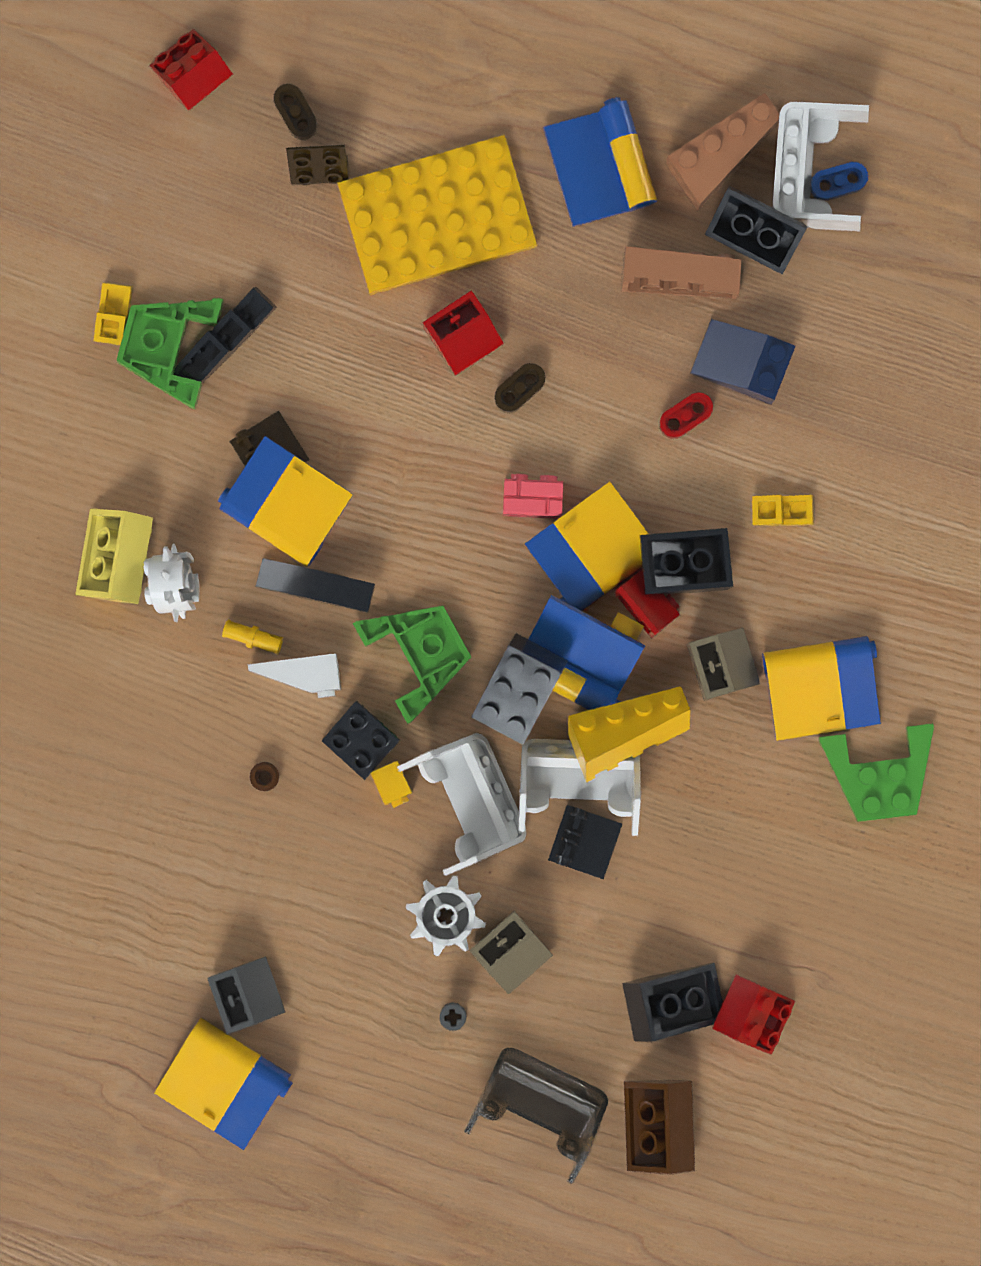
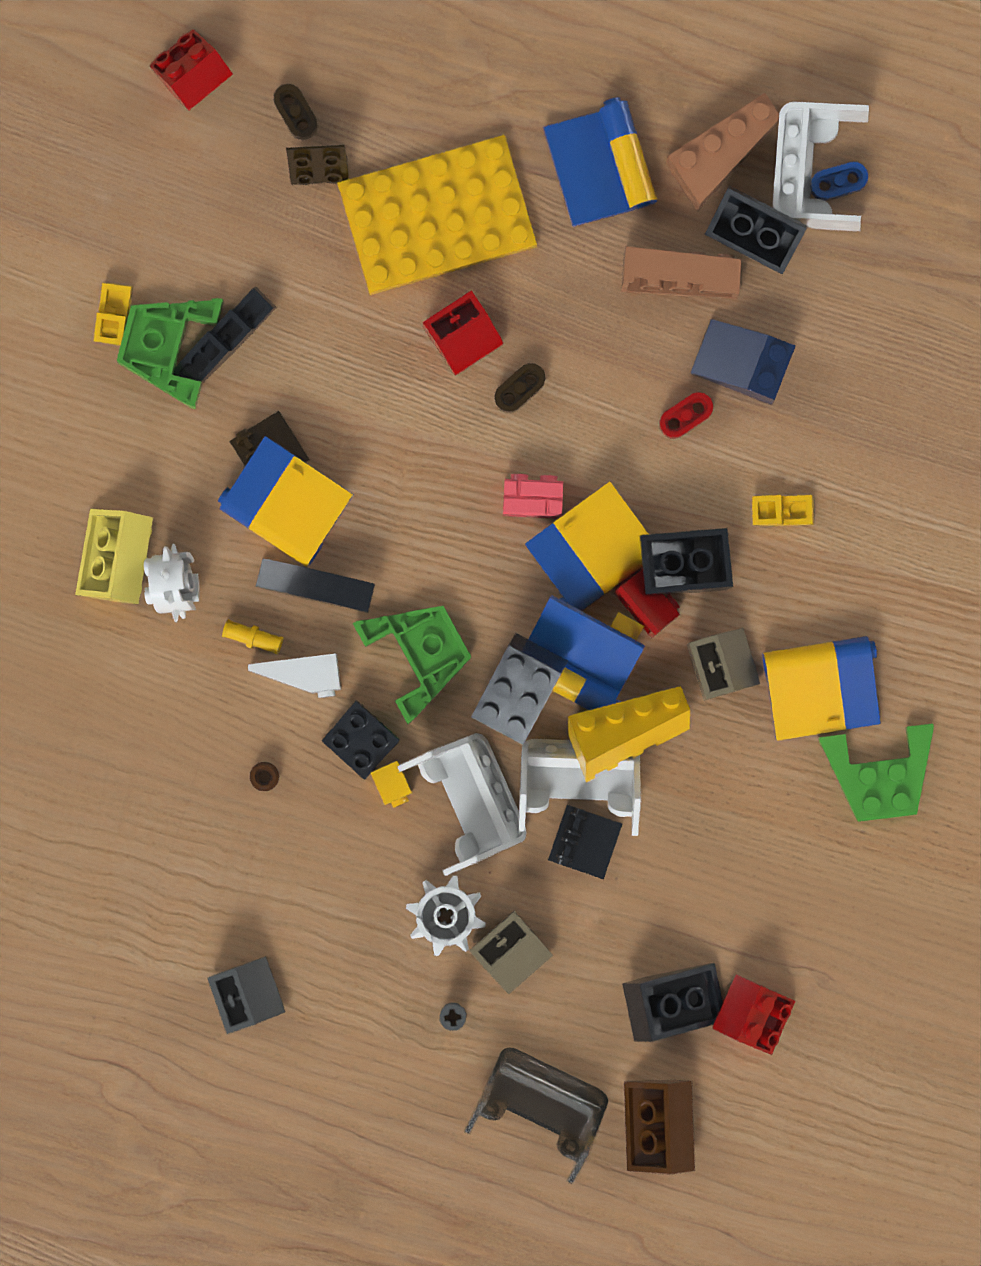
yellow door [154,1018,293,1150] -> none

